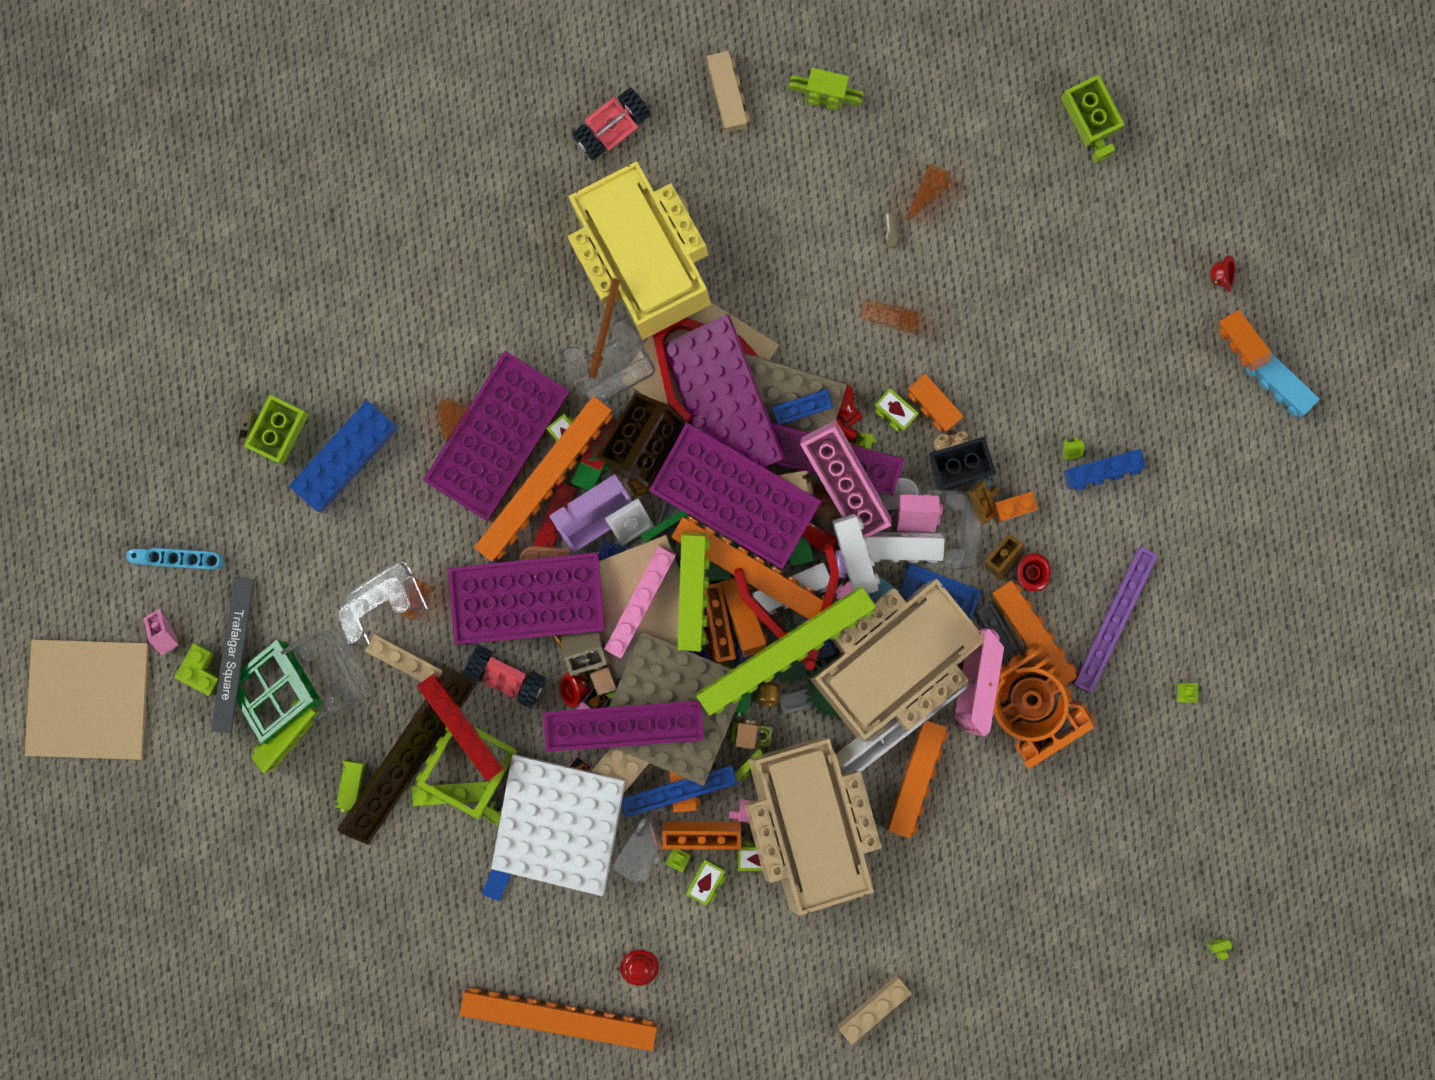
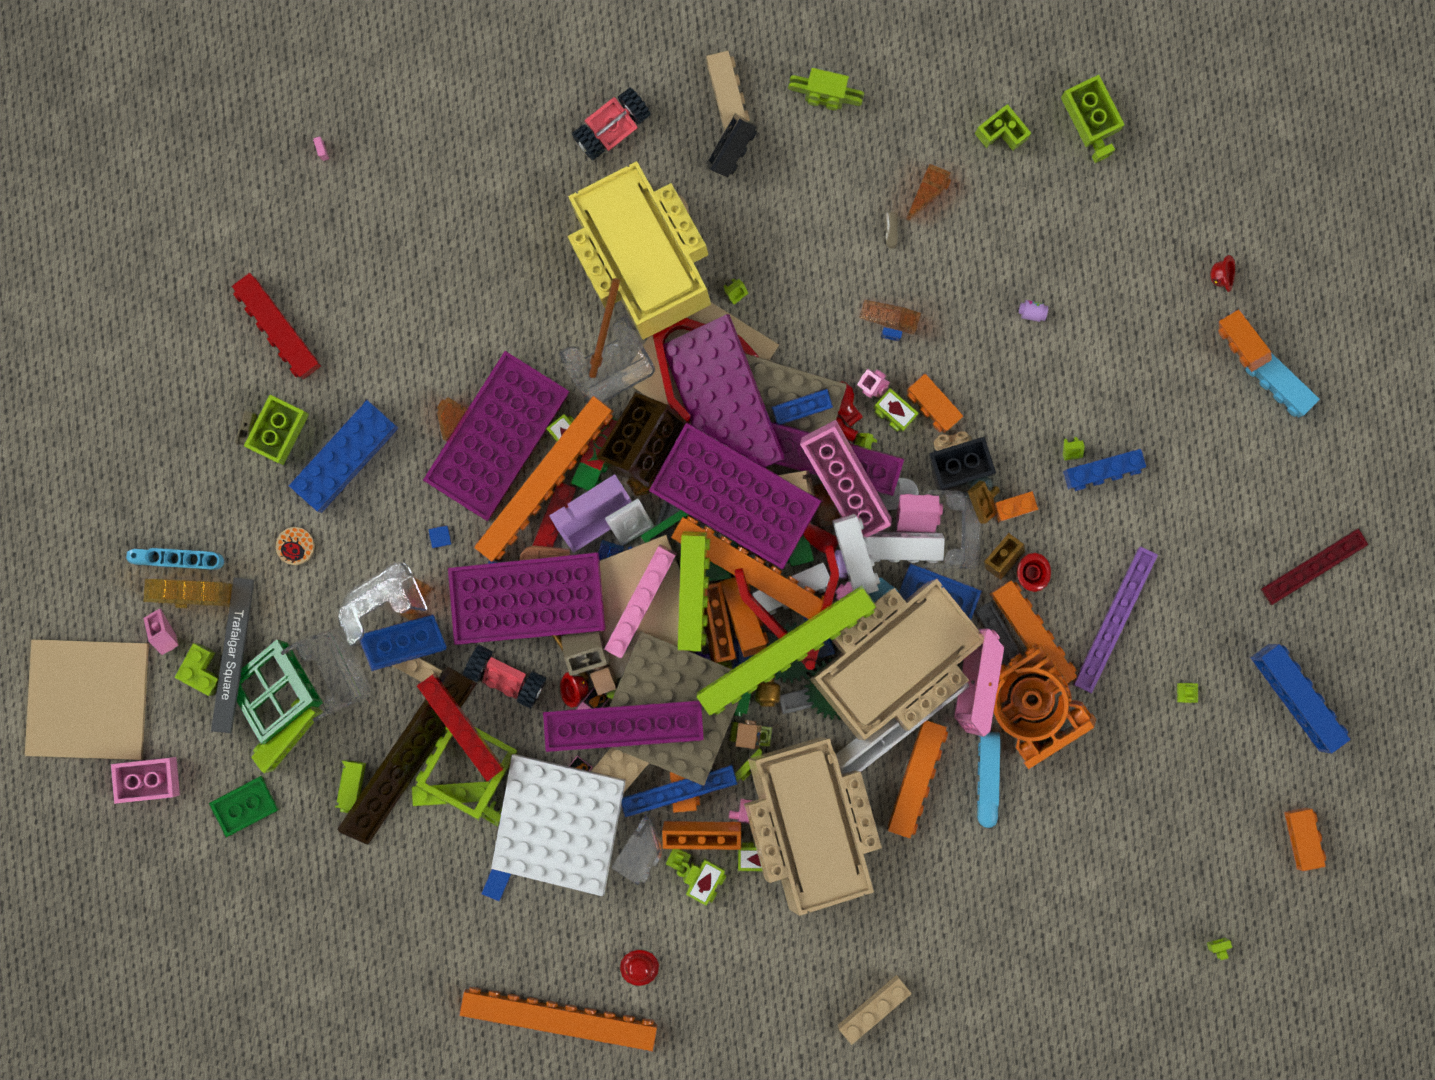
none -> bright pink brick [111,757,180,804]
none -> clear yellow brick [143,579,233,608]
none -> green tile [209,776,279,838]
none -> red brick [231,273,321,380]
none -> tile [275,527,315,565]
none -> bright pink tile [313,136,329,161]
none -> blue tile [359,615,447,671]
none -> blue tile [428,526,452,548]
none -> lime tile [676,861,700,886]
none -> black slope [706,113,757,178]
none -> lime tile [723,279,749,305]
none -> bright pink brick [857,369,890,398]
none -> blue tile [881,327,903,341]
none -> lime brick [975,104,1032,151]
none -> medium azure piece [977,731,1000,828]
none -> lavender brick [1019,300,1048,322]
none -> blue brick [1250,644,1350,754]
none -> dark red tile [1261,528,1369,605]
none -> orange brick [1284,807,1326,871]

